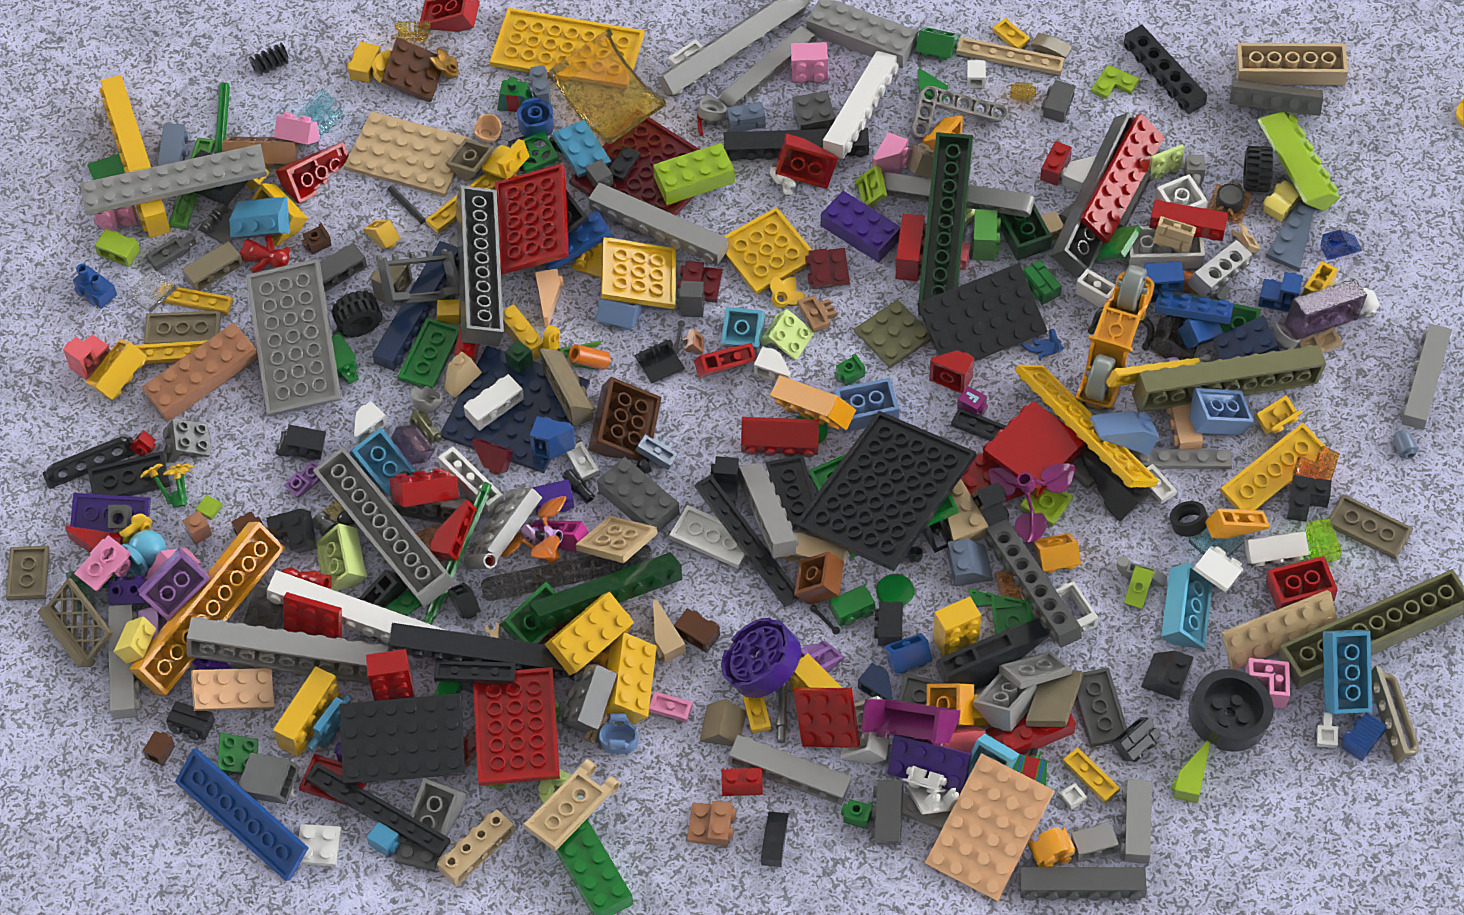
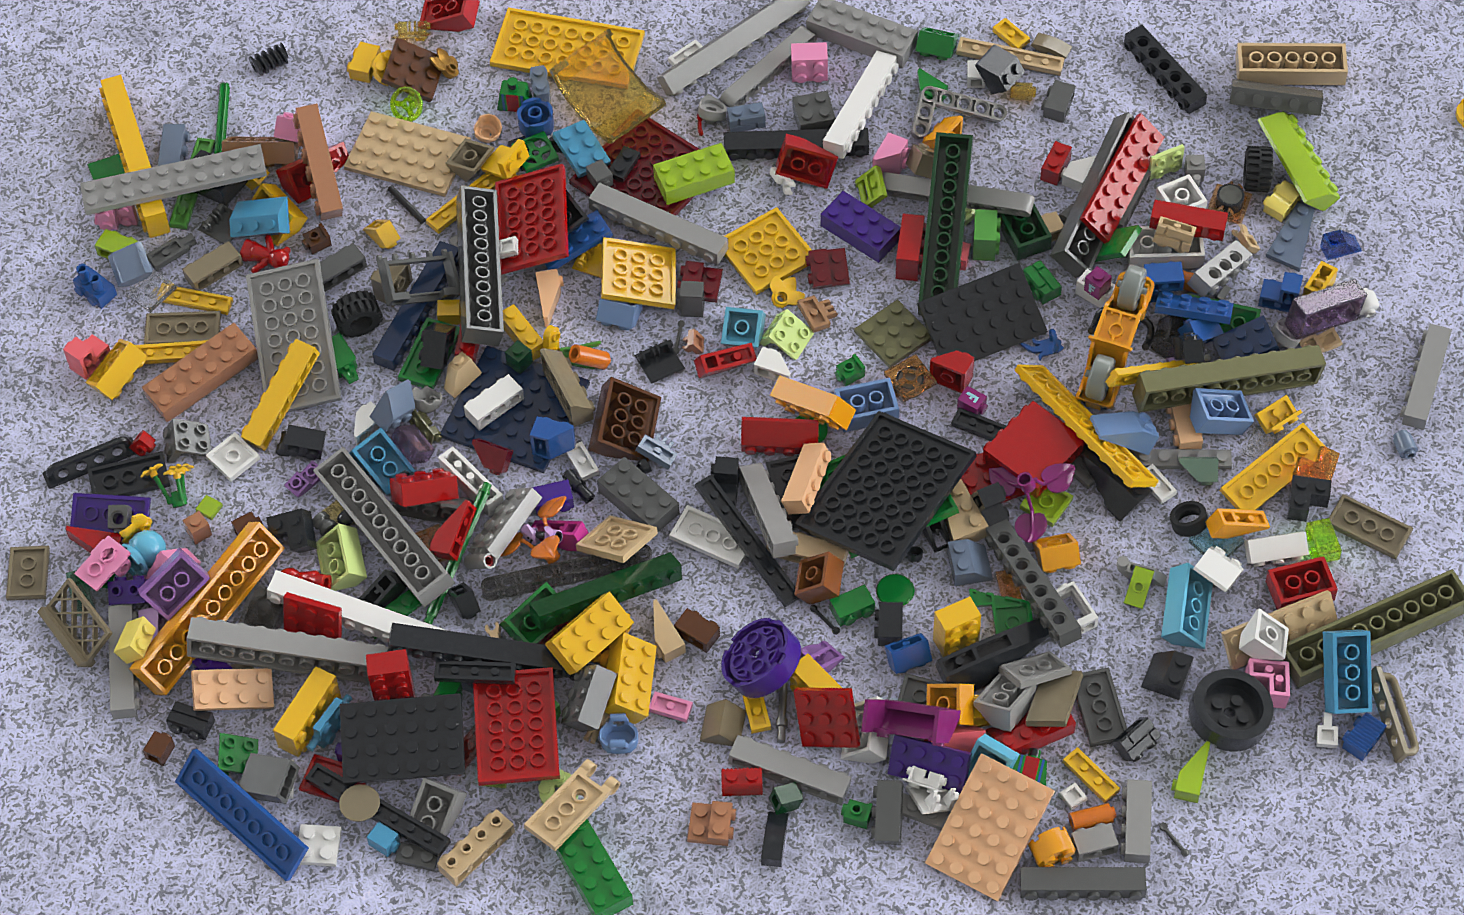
clear light blue brick [297,88,343,136] -> none
dark blue slope [858,663,893,700] -> none
lime plate [1091,65,1140,100] -> none
none -> sand blue slope [108,241,153,287]
none -> white plate [206,432,260,482]
none -> yellow brick [241,339,320,451]
none -> nougat brick [293,103,343,221]
none -> dark tan piece [339,784,380,822]
none -> sand blue slope [369,379,416,432]
none -> clear neon green piece [390,87,423,122]
none -> black brick [419,322,456,370]
none -> white tile [499,236,518,259]
none -> brick [769,782,803,815]
none -> light nougat brick [781,443,831,514]
none -> clear orange piece [884,354,937,402]
none -> slope [975,45,1025,95]
none -> orange brick [1068,803,1116,832]
none -> magenta brick [1084,266,1112,300]
none -> dark grey hinge [1159,822,1189,857]
none -> black hinge [1171,332,1204,364]
none -> sand green slope [1177,457,1218,485]
none -> white slope [1239,608,1289,660]

